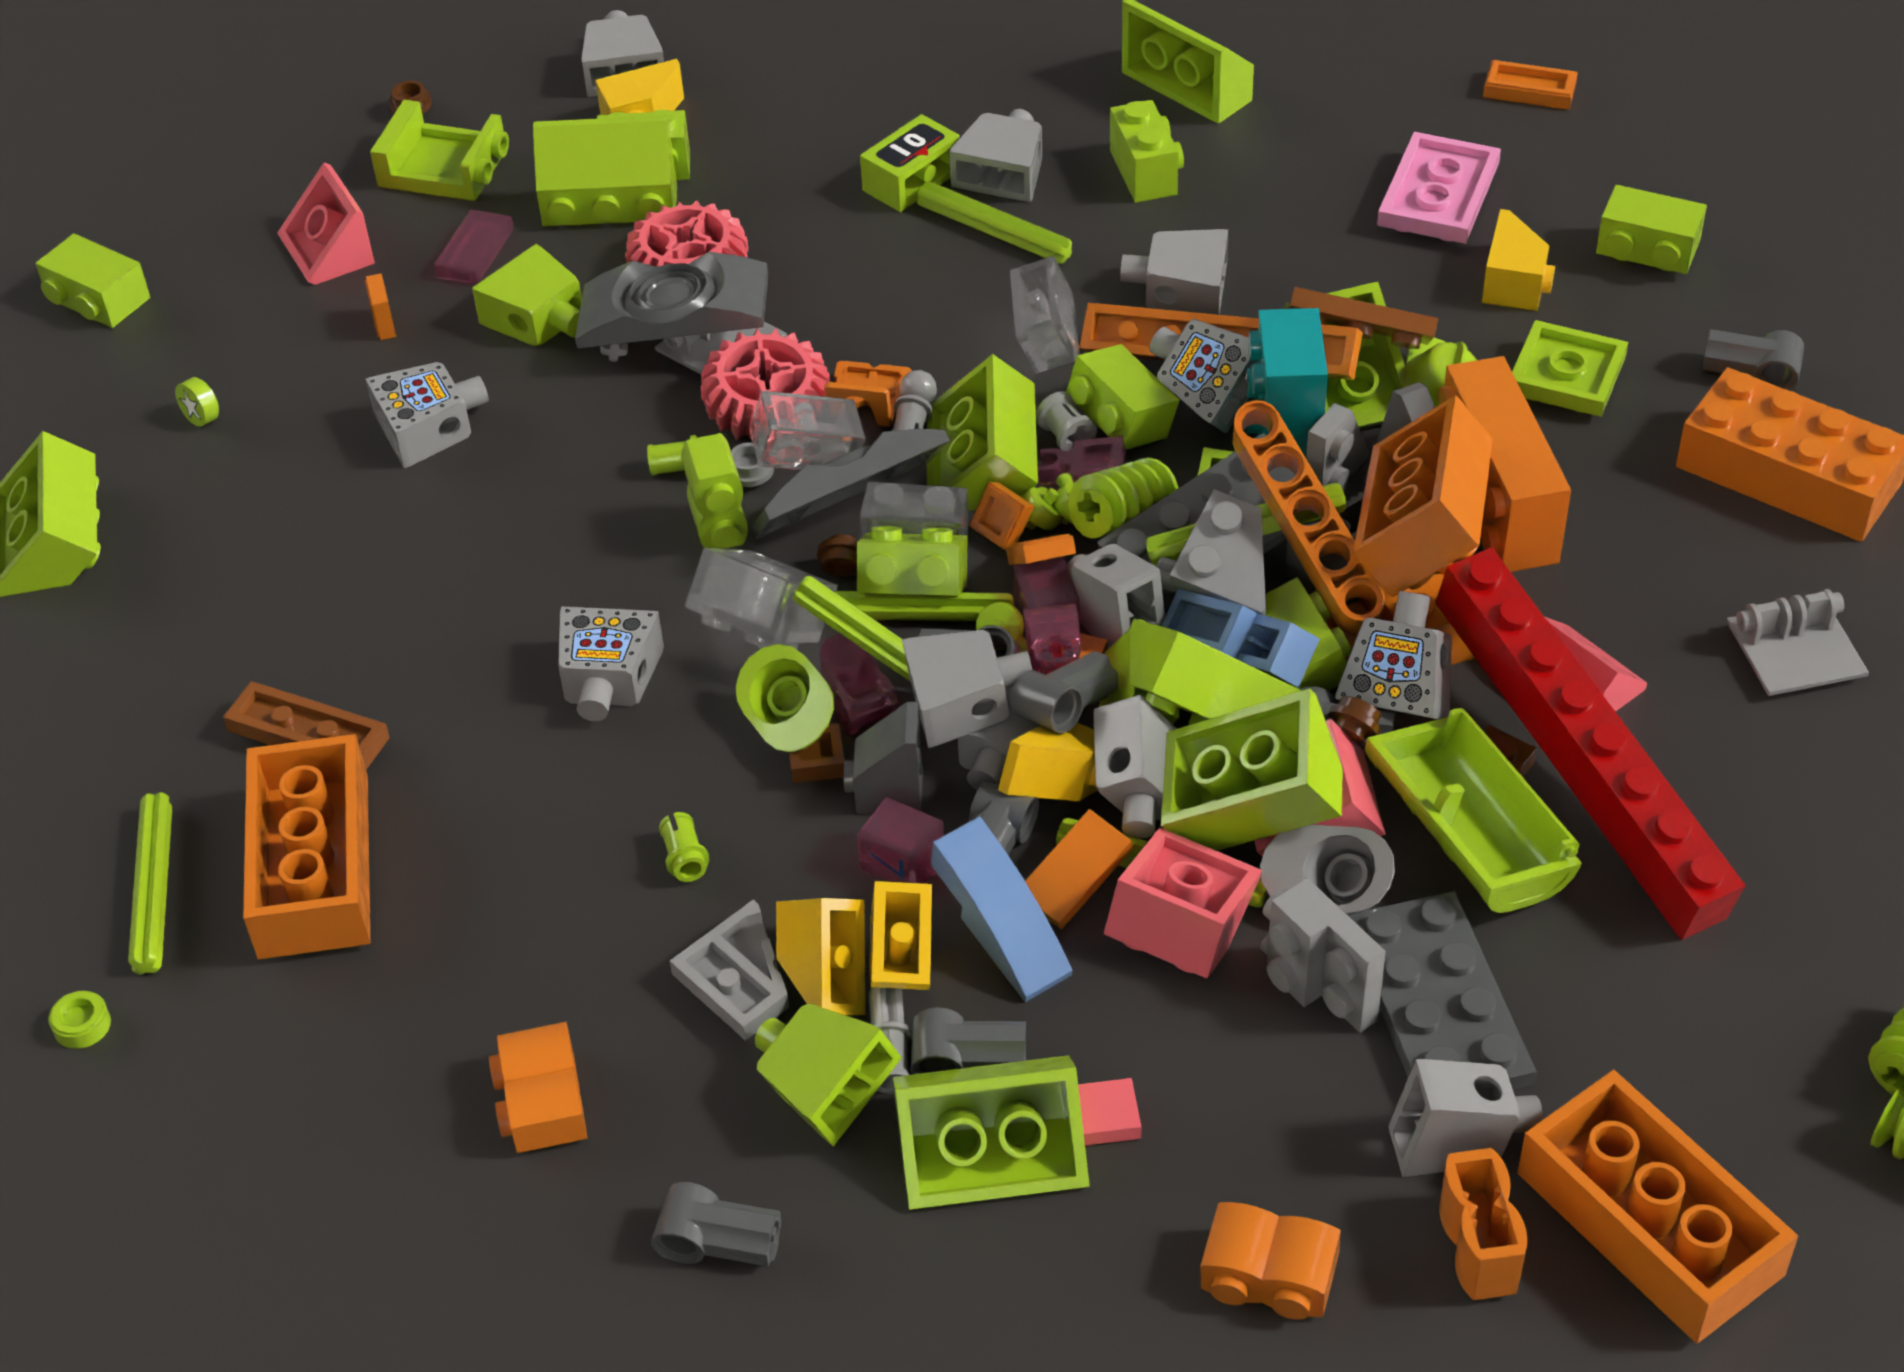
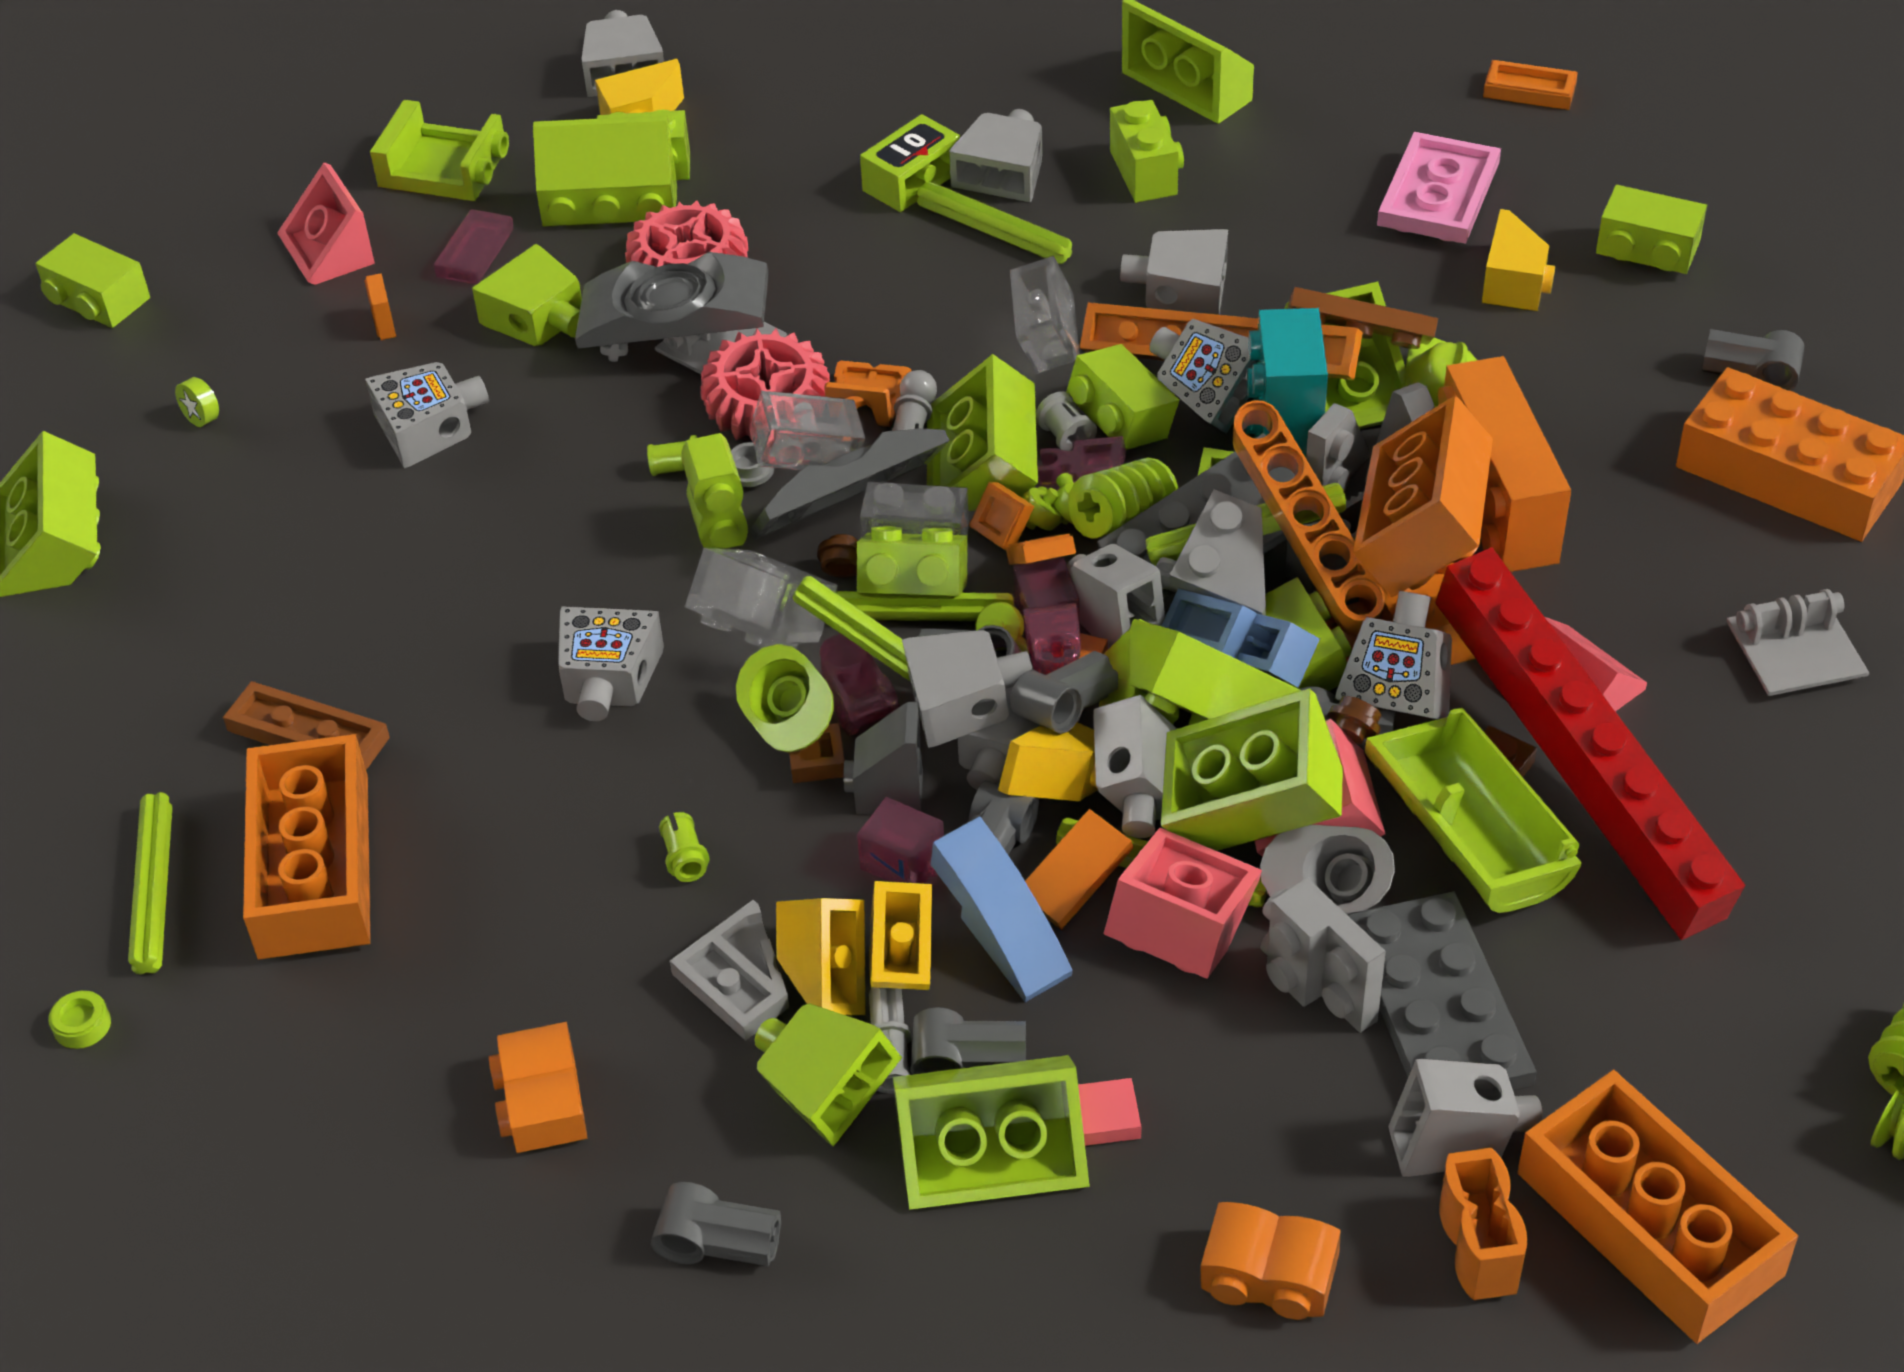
reddish brown plate [388,80,432,115] -> none
lime plate [1512,320,1629,417] -> none

